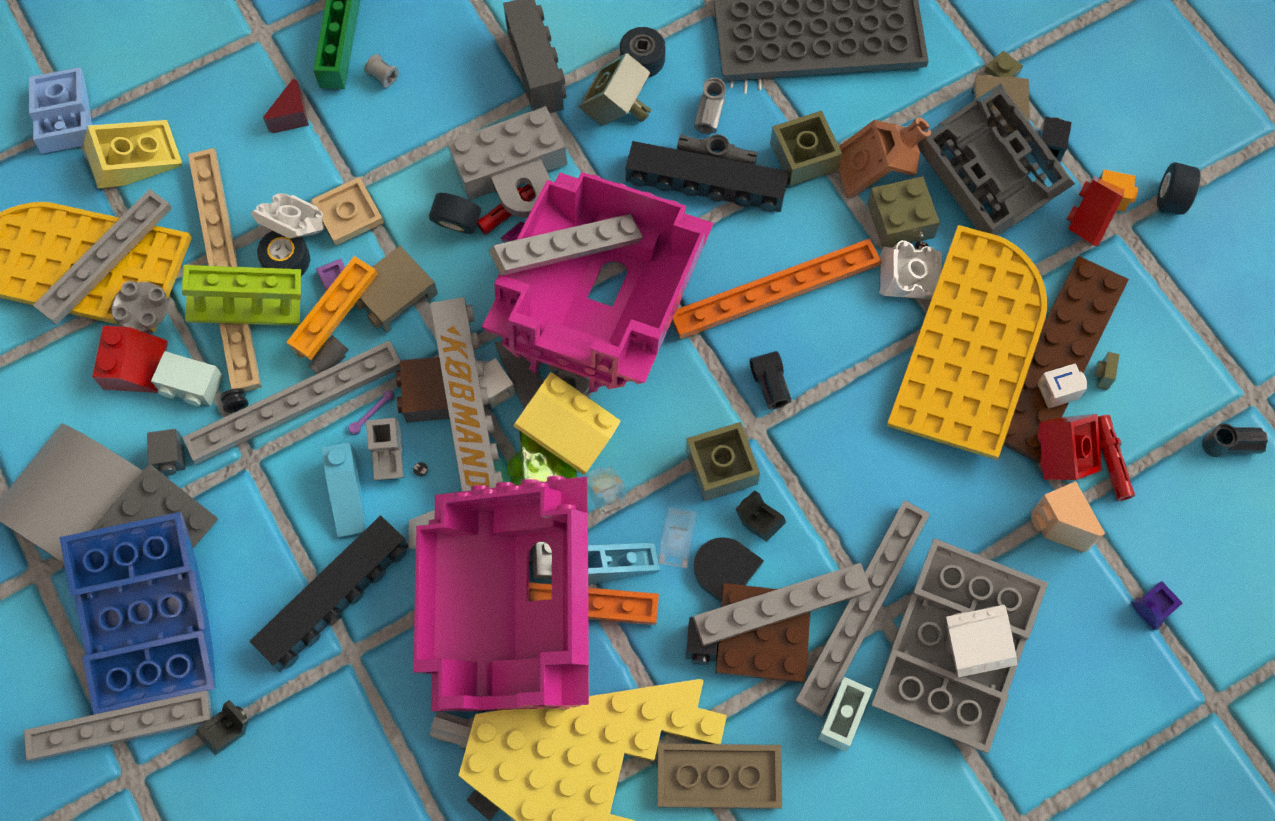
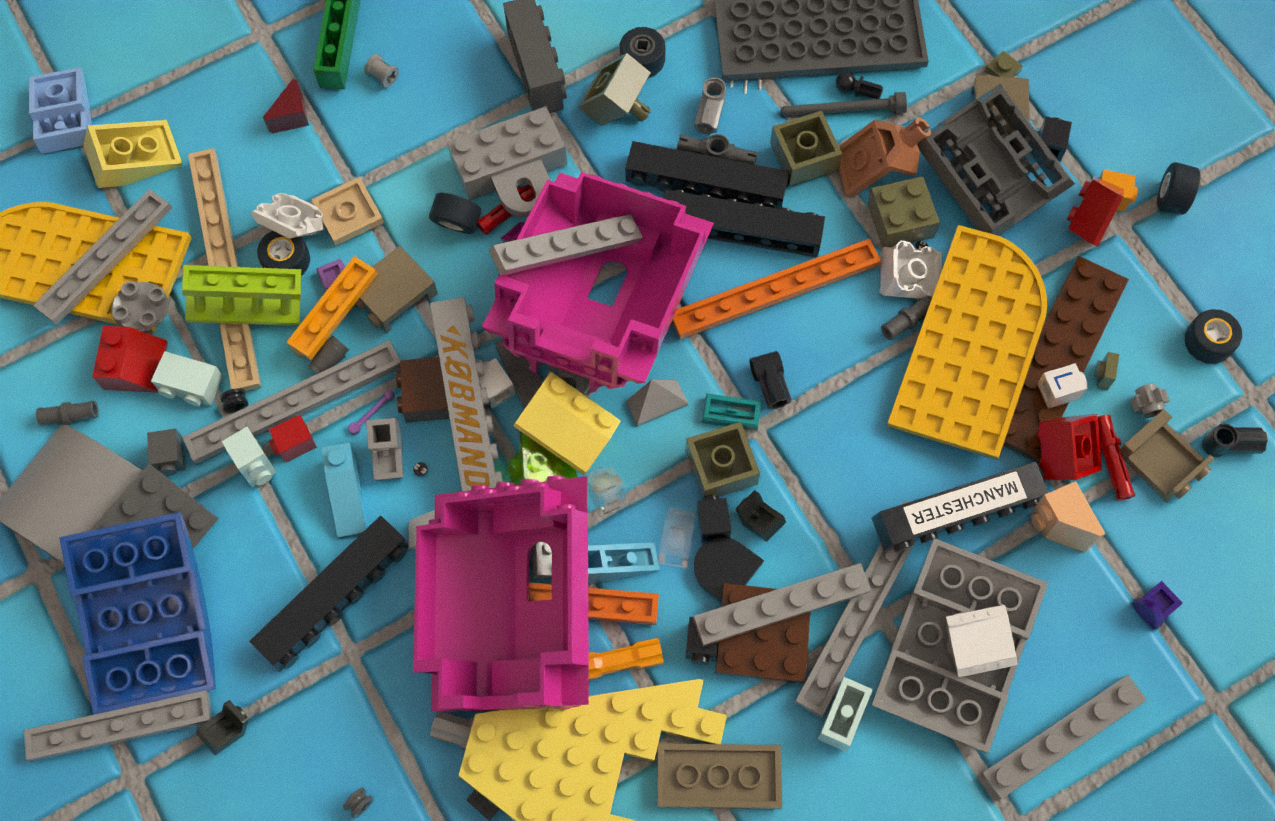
none -> dark grey pin [36,401,99,426]
none -> light aqua brick [222,427,277,488]
none -> red brick [268,415,317,463]
none -> dark grey bush [343,787,374,819]
none -> light orange axle [589,638,664,680]
none -> light grey slope [626,380,688,427]
none -> black brick [664,190,825,257]
none -> black brick [697,495,731,543]
none -> teal tile [702,393,762,431]
none -> dark grey piece [780,92,907,116]
none -> black axle [835,72,883,99]
none -> black brick [871,462,1049,552]
none -> dark grey pin [881,297,931,340]
none -> light grey plate [980,675,1147,800]
none -> dark tan panel [1121,409,1214,502]
none -> light grey gear [1130,383,1170,418]
none -> black wheel [1185,309,1243,364]

